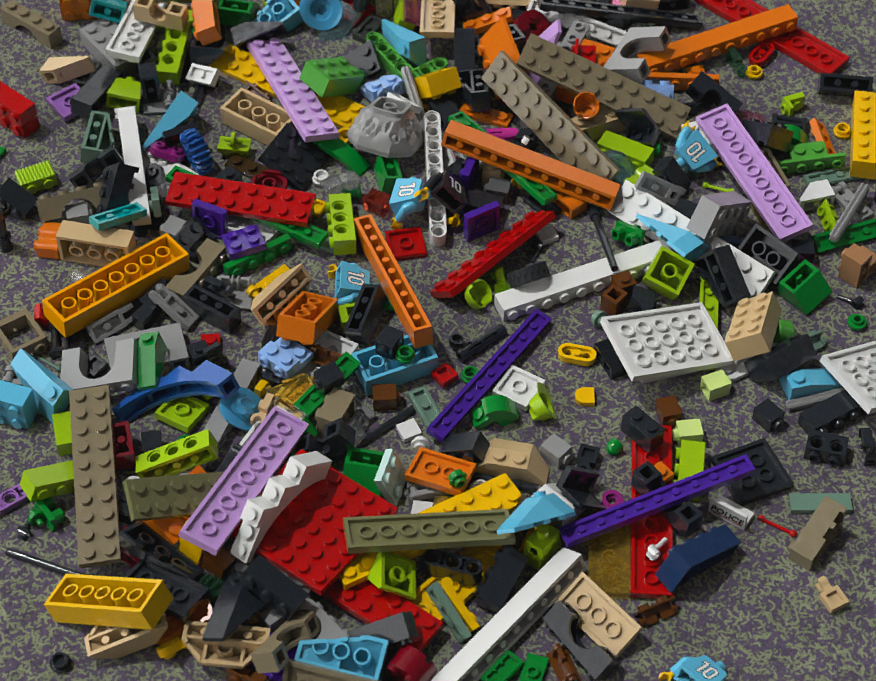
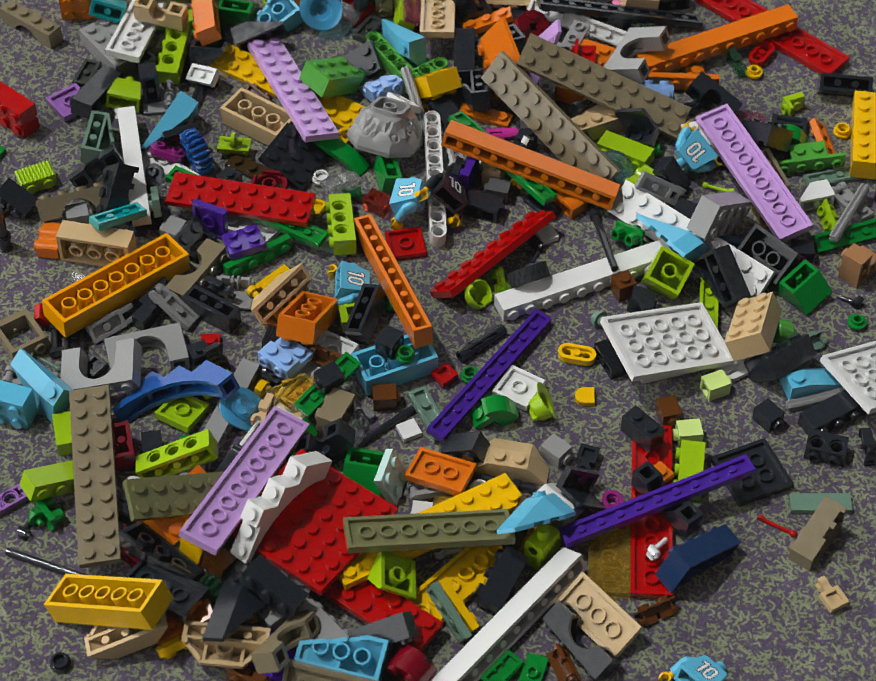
tan slope [39,56,96,84] -> none
green slope [137,331,167,391] -> none
white plate [410,436,430,453] -> none
black beam [423,549,483,586] -> none
green plate [448,469,467,488] -> none
black hinge [449,333,465,350] -> none
dark purple plate [464,201,500,242] -> none
orange hair [573,92,600,121] -> none
reddish brown brick [600,284,628,316] -> none
green hinge [606,438,624,456] -> none
white panel [708,494,754,531] -> none

